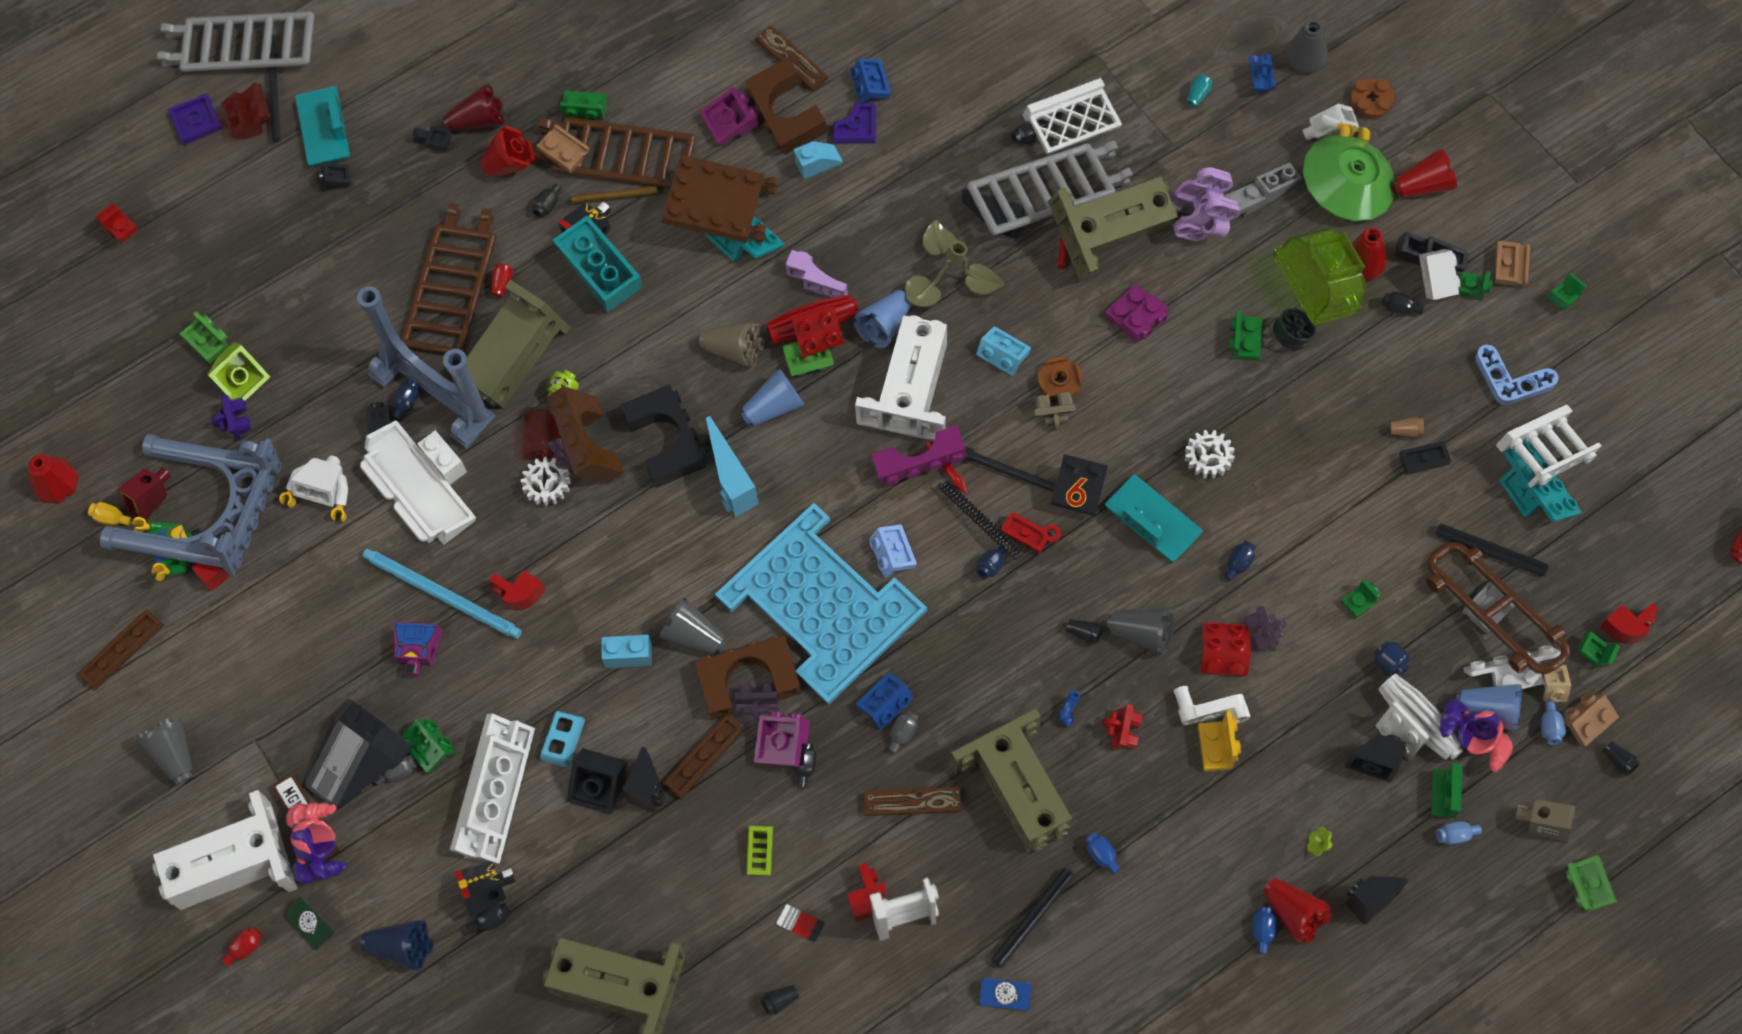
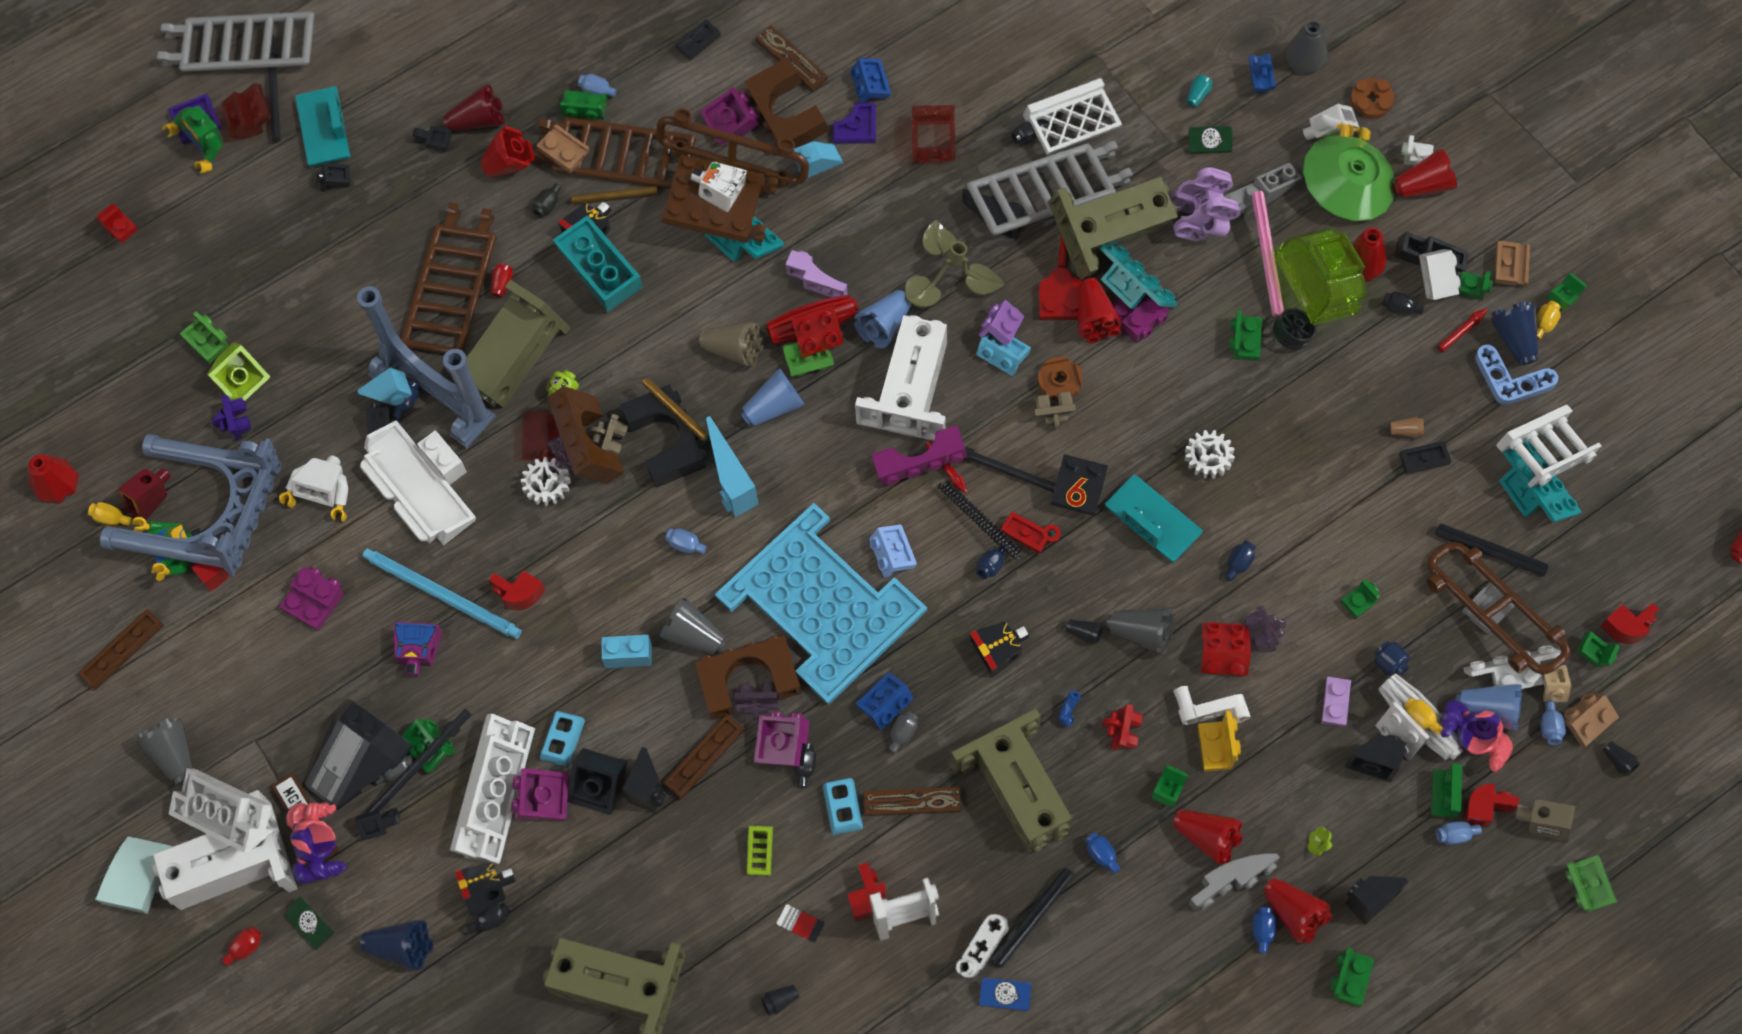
none -> light aqua slope [96,836,173,914]
none -> green torso [162,106,223,174]
none -> white slope [169,768,275,853]
none -> magenta plate [279,566,344,631]
none -> black plate [356,808,400,841]
none -> medium azure slope [357,368,412,405]
none -> black bar [366,708,472,813]
none -> magenta plate [511,768,569,822]
none -> medium blue plant [578,74,617,97]
none -> dark tan hips [588,414,628,455]
none -> pearl gold bar [642,378,710,441]
none -> reddish brown bar [656,108,809,188]
none -> medium blue plant [665,528,707,554]
none -> black plate [675,19,721,61]
none -> white torso [691,162,747,212]
none -> medium azure piece [822,778,863,835]
none -> clear red window [912,105,955,163]
none -> white beam [956,914,1009,978]
none -> black torso [970,622,1029,677]
none -> medium lavender bracket [979,299,1025,346]
none -> red plate [1039,268,1081,321]
none -> red cone [1077,278,1122,343]
none -> teal bracket [1100,245,1178,309]
none -> green bracket [1151,765,1188,808]
none -> red cone [1173,810,1243,865]
none -> dark green slope [1188,126,1232,154]
none -> light grey slope [1189,854,1280,912]
none -> bright pink axle [1252,191,1284,317]
none -> lavender plate [1321,677,1351,728]
none -> green bracket [1329,947,1375,1007]
none -> white bracket [1401,135,1433,166]
none -> yellow plant [1404,698,1443,735]
none -> red piece [1437,308,1488,353]
none -> red brick [1463,784,1519,827]
none -> dark blue cone [1491,301,1538,366]
none -> yellow plant [1536,301,1561,340]

